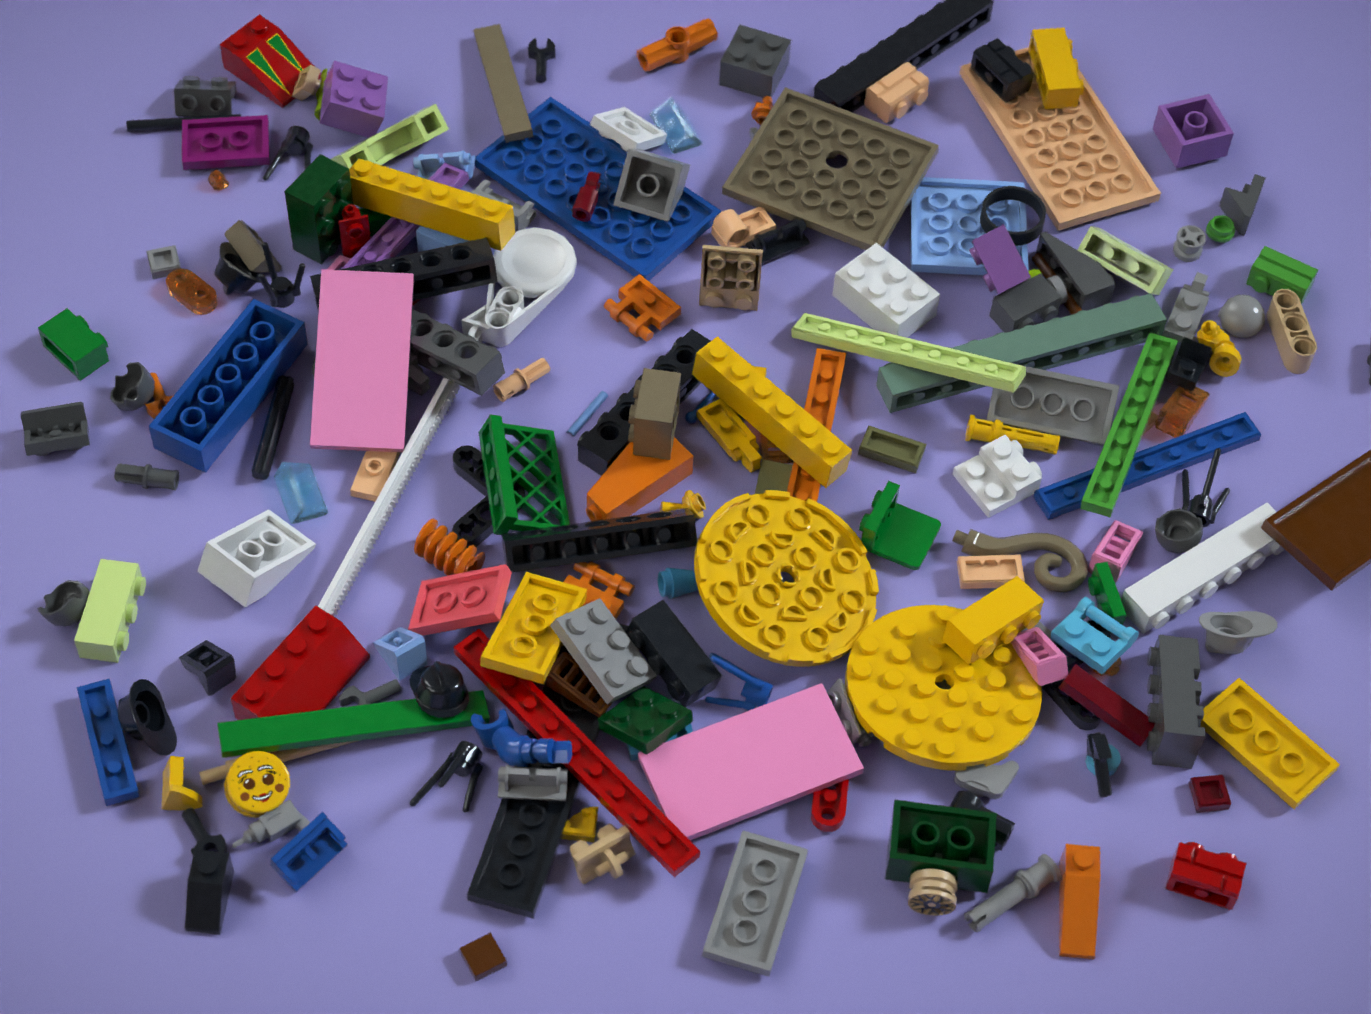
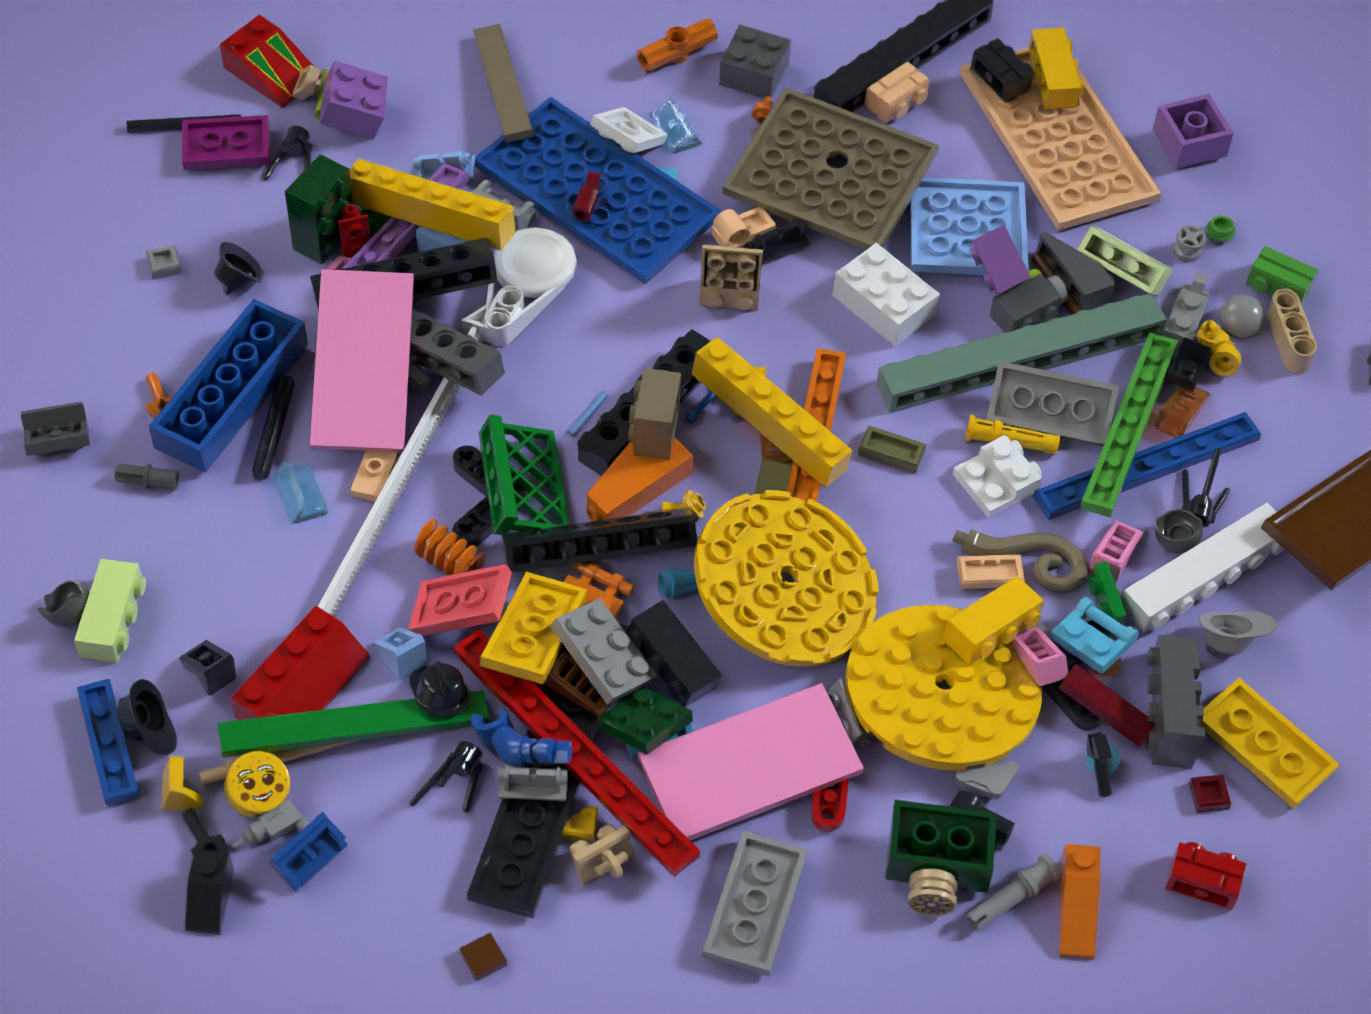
green piece [38,308,109,381] -> none
dark grey hair [110,362,155,411] -> none
clear orange plate [166,269,218,315] -> none
dark grey bracket [174,76,236,117] -> none
white slope [197,509,316,607] -> none
clear orange rock [208,170,229,191] -> none
dark tan slope [224,220,282,272] -> none
black plant [258,242,305,308] -> none
yellowish green arch [331,104,449,169] -> none
dark grey bar [339,679,401,707] -> none
light nougat axle [493,358,551,402] -> none
black bar [528,38,555,83] -> none
orange plate [604,274,681,342] -> none
light grey slope [613,149,690,221] -> none
yellow hinge [696,399,762,473] -> none
blue plant [705,652,774,711] -> none
yellowish green tile [791,313,1026,393] -> none
green bracket [859,481,941,570] -> none
black tyre [980,186,1046,246] -> none
dark grey slope [1220,174,1266,236] -> none

